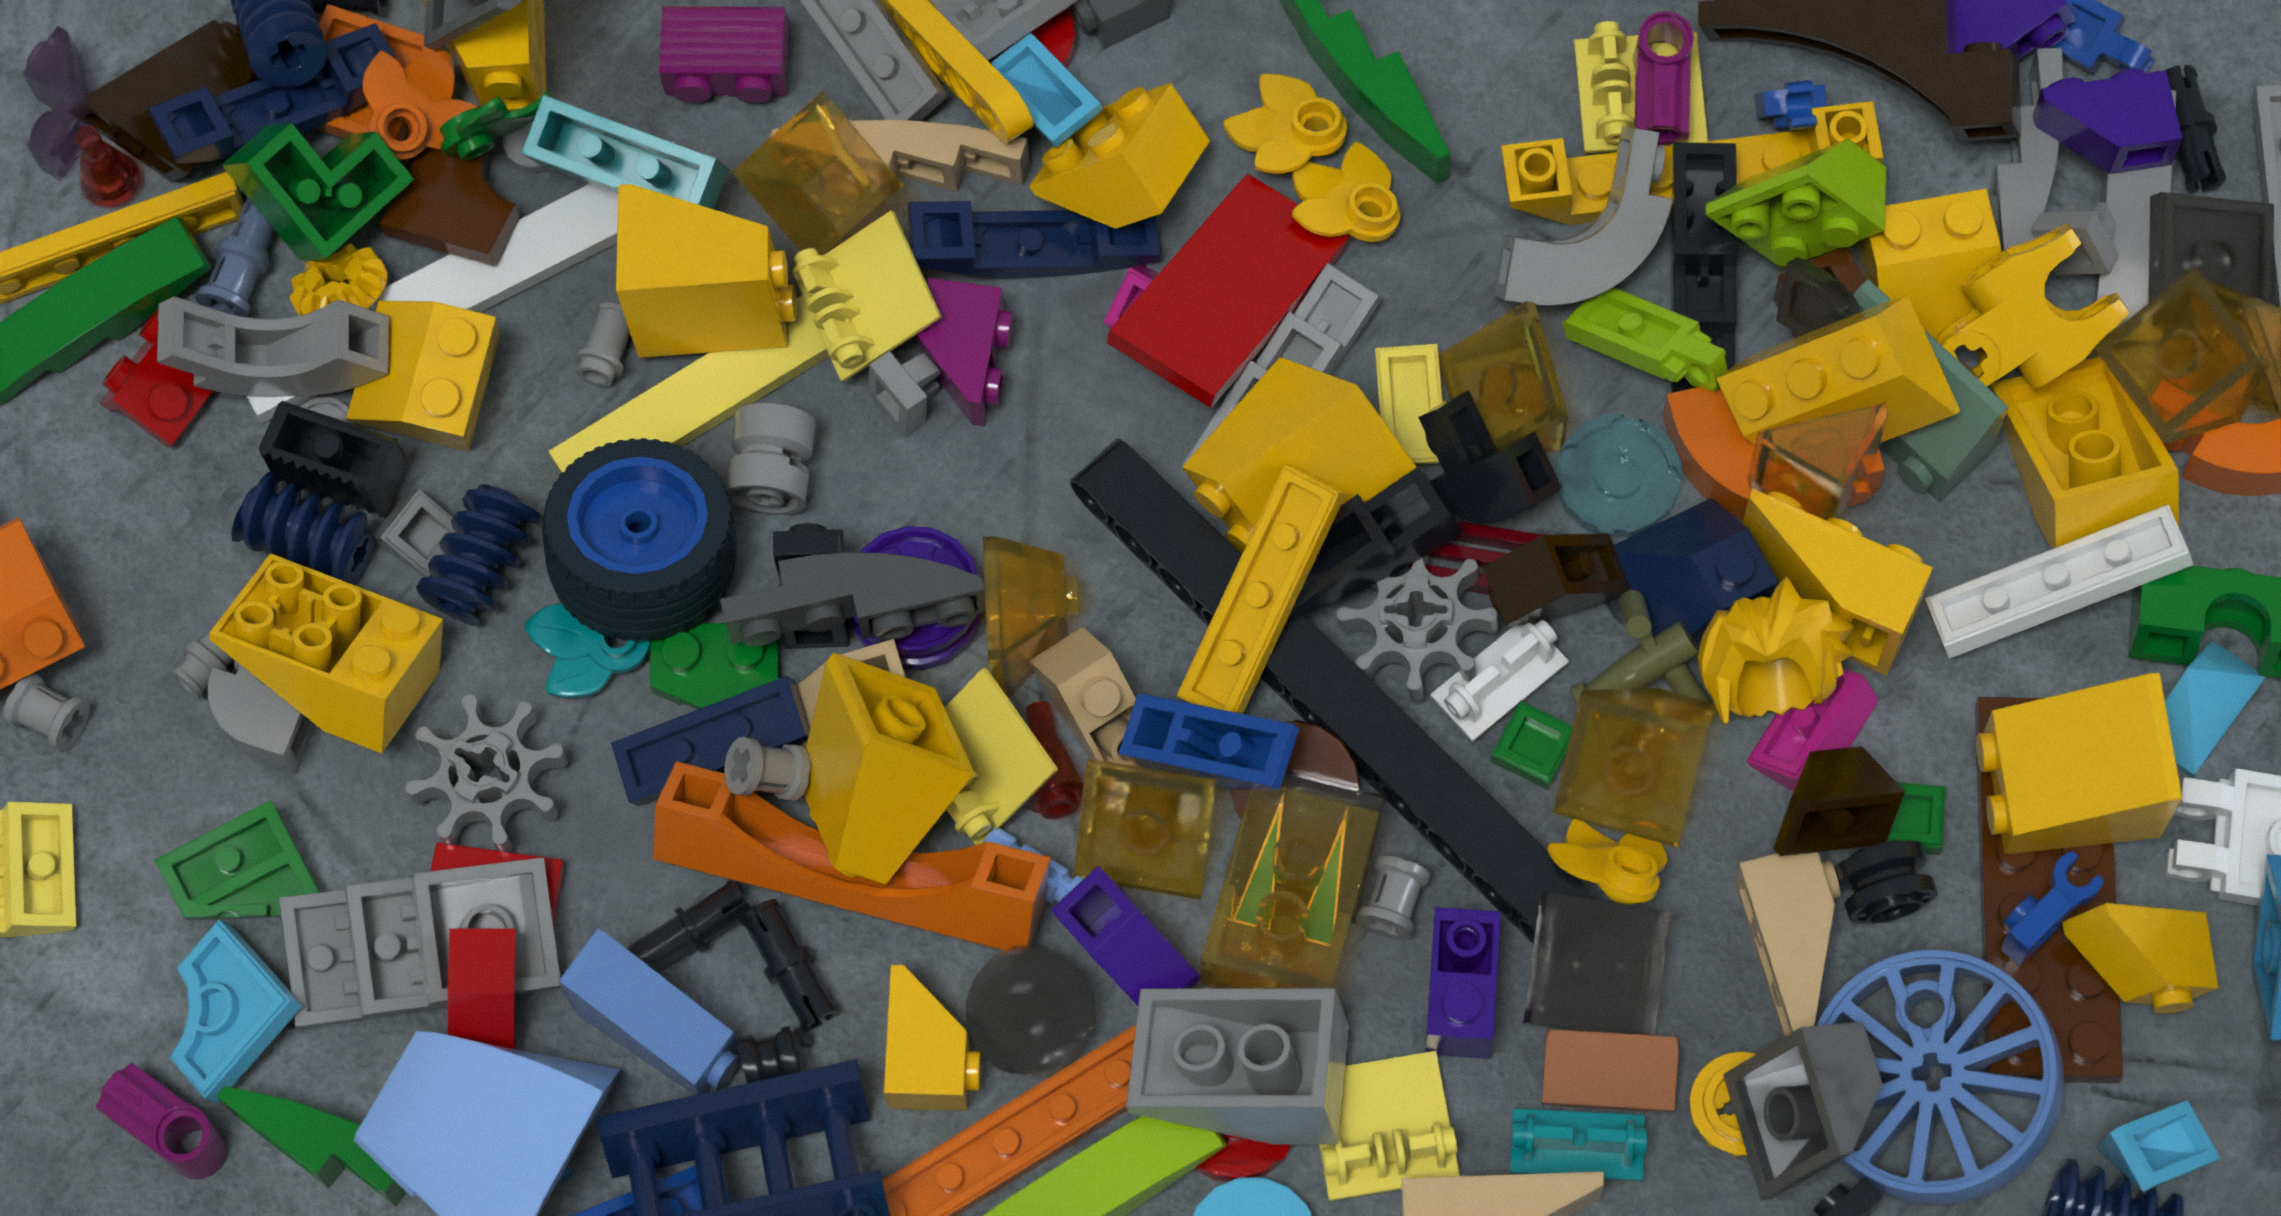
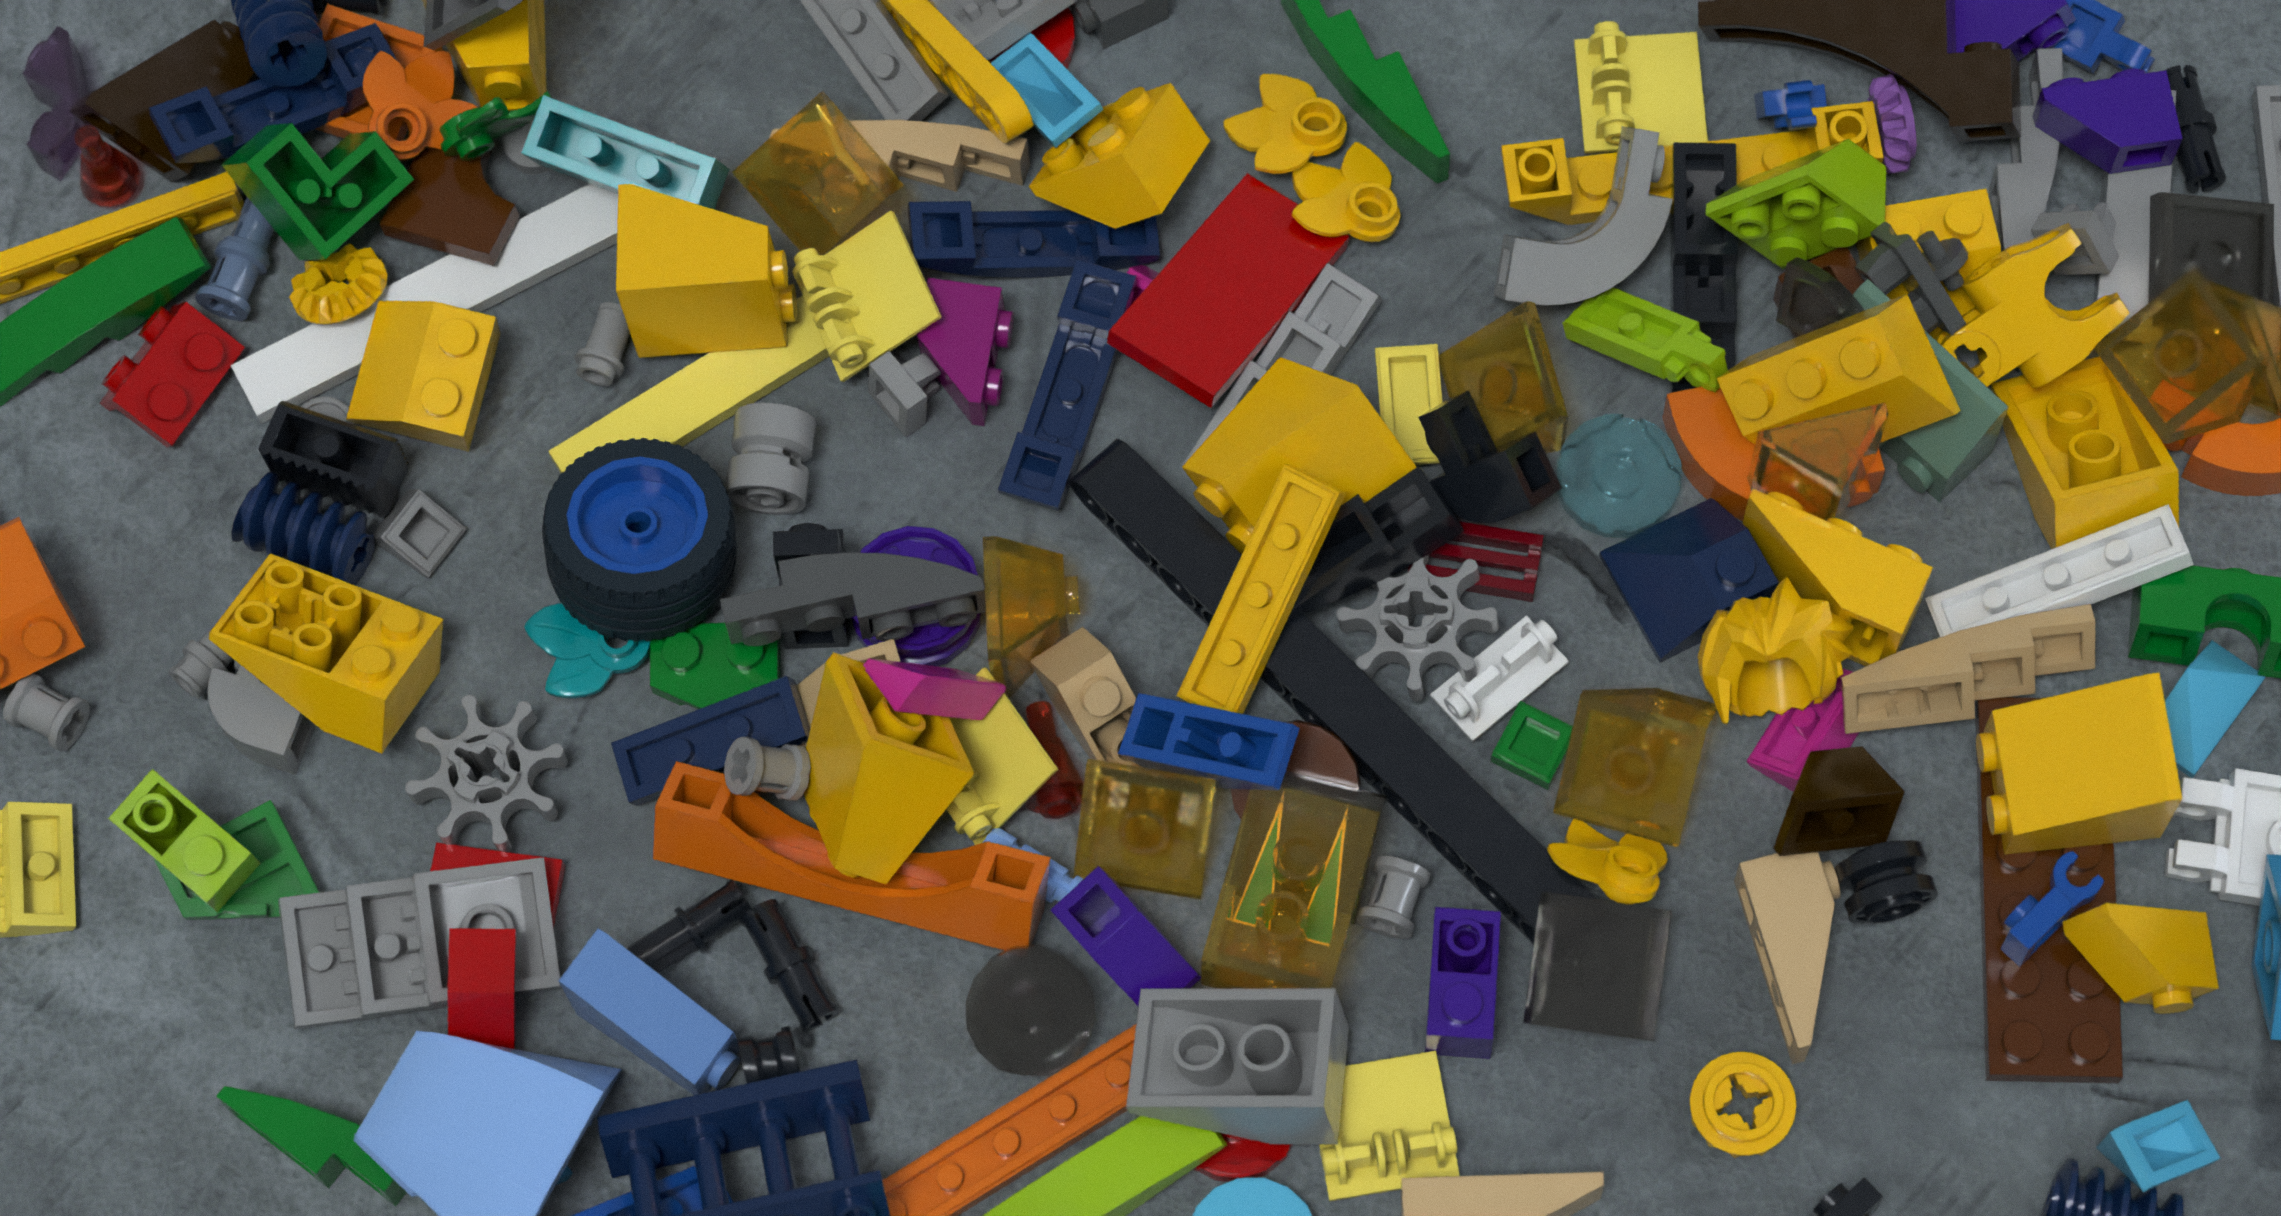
magenta piece [95,1062,227,1179] -> none
light grey arch [157,297,389,397] -> none
medium azure tile [169,919,303,1104] -> none
dark blue piece [416,484,543,627] -> none
magenta brick [659,6,790,103] -> none
yellow slope [884,965,982,1111] -> none
dark brown slope [1482,533,1631,626] -> none
teal hinge [1510,1108,1647,1181] -> none
nougat slope [1542,1029,1679,1113] -> none
olive piece [1571,590,1711,720] -> none
magenta piece [1633,11,1694,146] -> none
flat silver slope [1723,1022,1883,1200] -> none
medium blue piece [1817,950,2064,1205] -> none
green tile [1886,782,1946,855] -> none
none -> lime slope [108,769,261,912]
none -> dark pink slope [863,658,1006,720]
none -> dark blue slope [998,259,1137,511]
none -> tan slope [1842,604,2096,734]
none -> dark grey hips [1855,221,1968,335]
none -> medium lavender gear [1867,74,1917,174]

